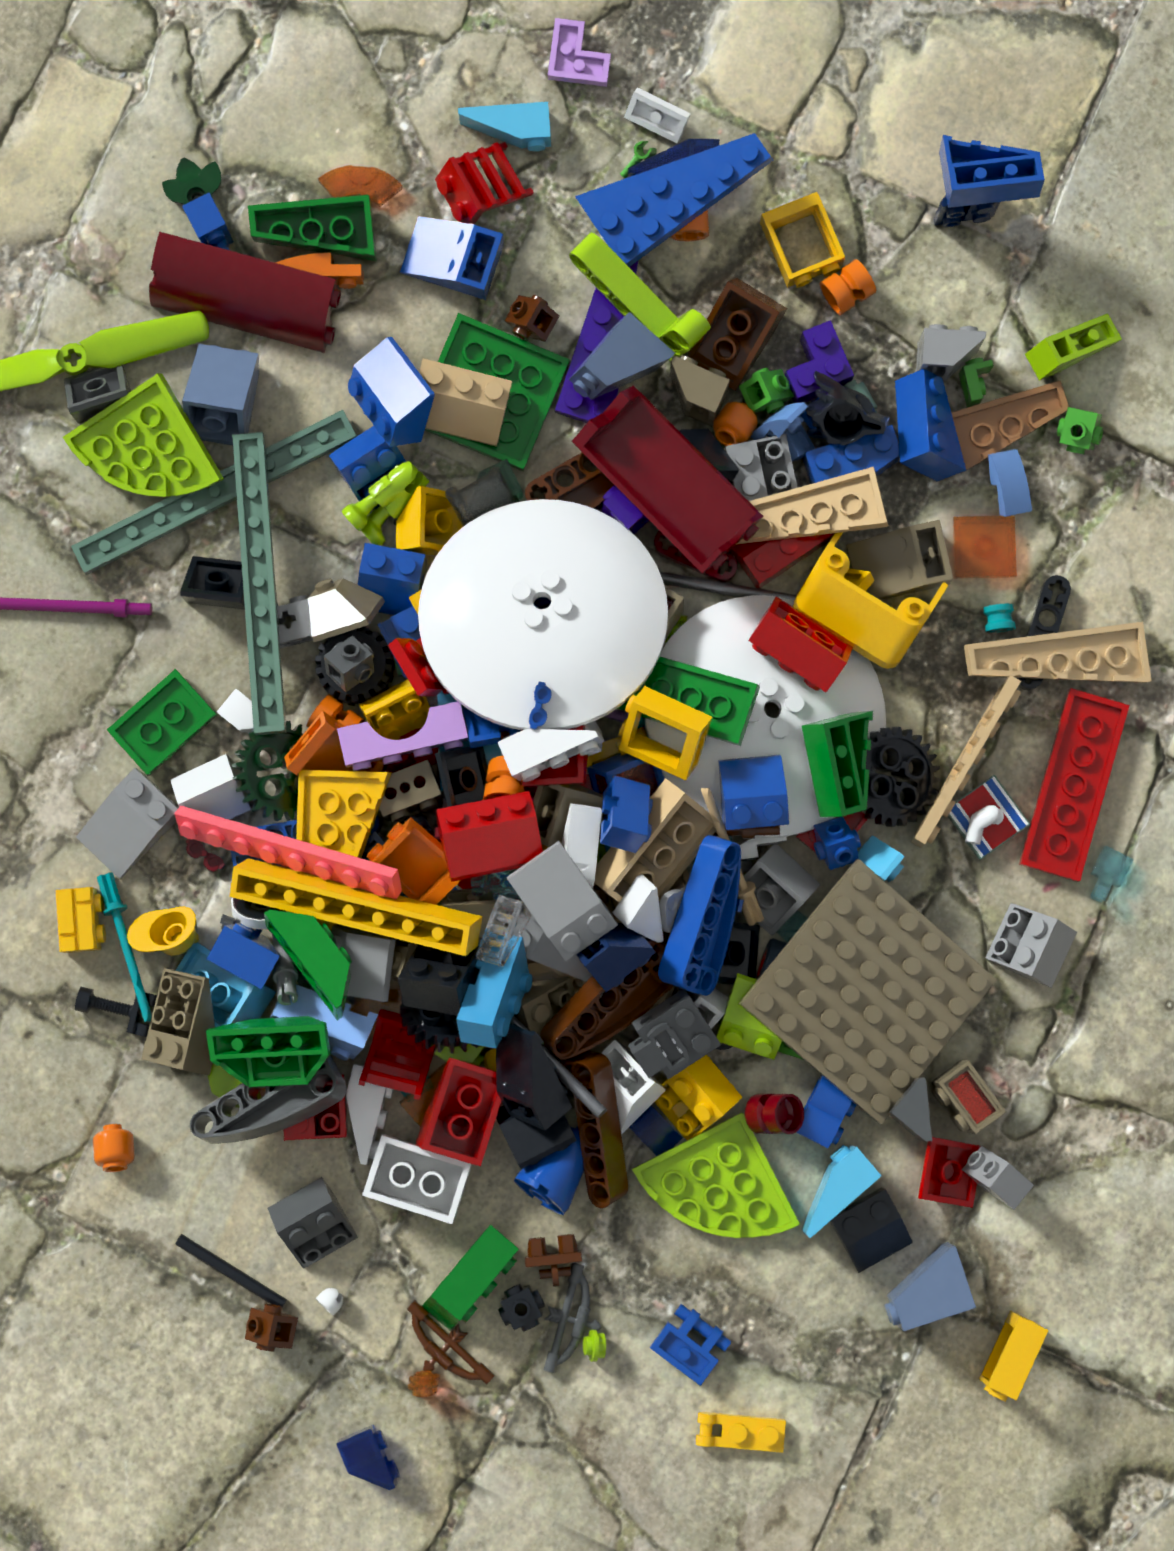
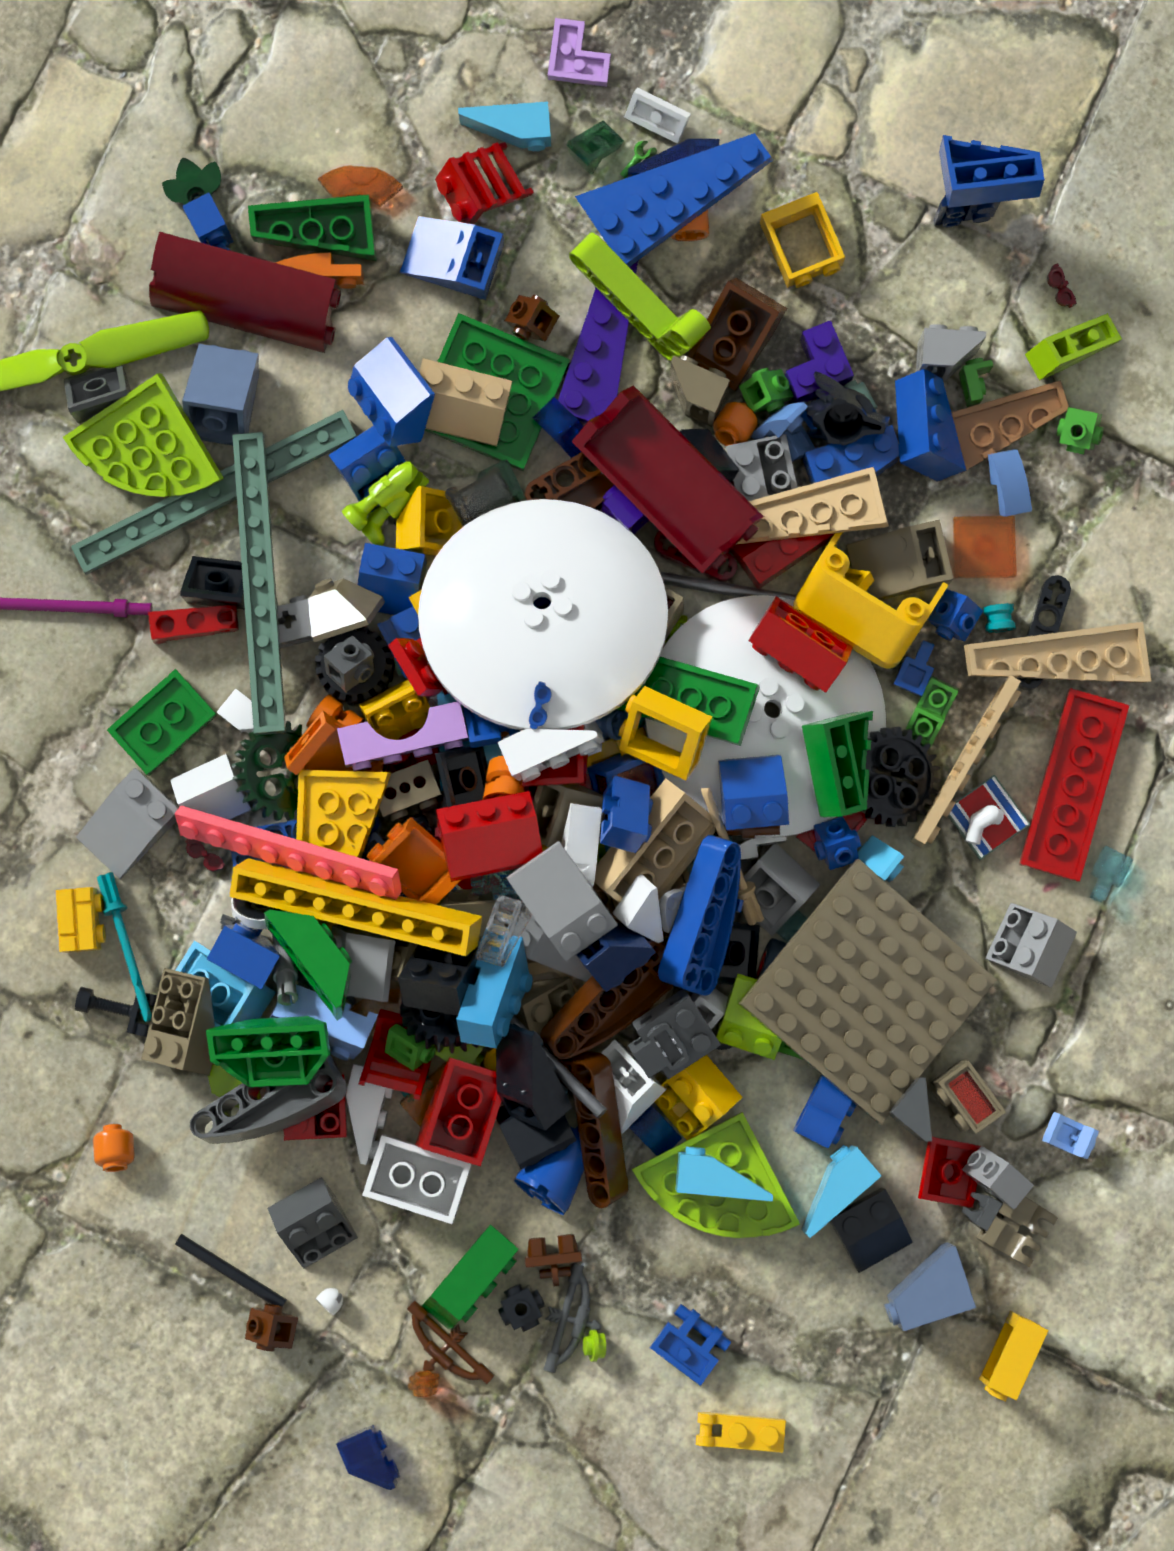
yellow piece [127,906,199,956] -> none
sand blue slope [569,312,675,400] -> none
dark red wheel [745,1094,804,1134] -> none
orange wheel [819,259,877,315] -> none
none -> red leg [148,605,239,644]
none -> bright green bracket [384,1024,436,1071]
none -> clear blue slope [532,396,584,458]
none -> clear green slope [566,120,624,174]
none -> medium blue wheel [596,710,628,740]
none -> medium azure slope [675,1147,773,1201]
none -> blue plate [893,640,934,697]
none -> bright green slope [905,676,959,747]
none -> blue brick [928,589,983,642]
none -> dark grey tile [962,1192,1003,1231]
none -> dark tan legs [976,1196,1058,1267]
none -> light blue bracket [1042,1112,1099,1159]
none -> dark red piece [1047,263,1077,308]

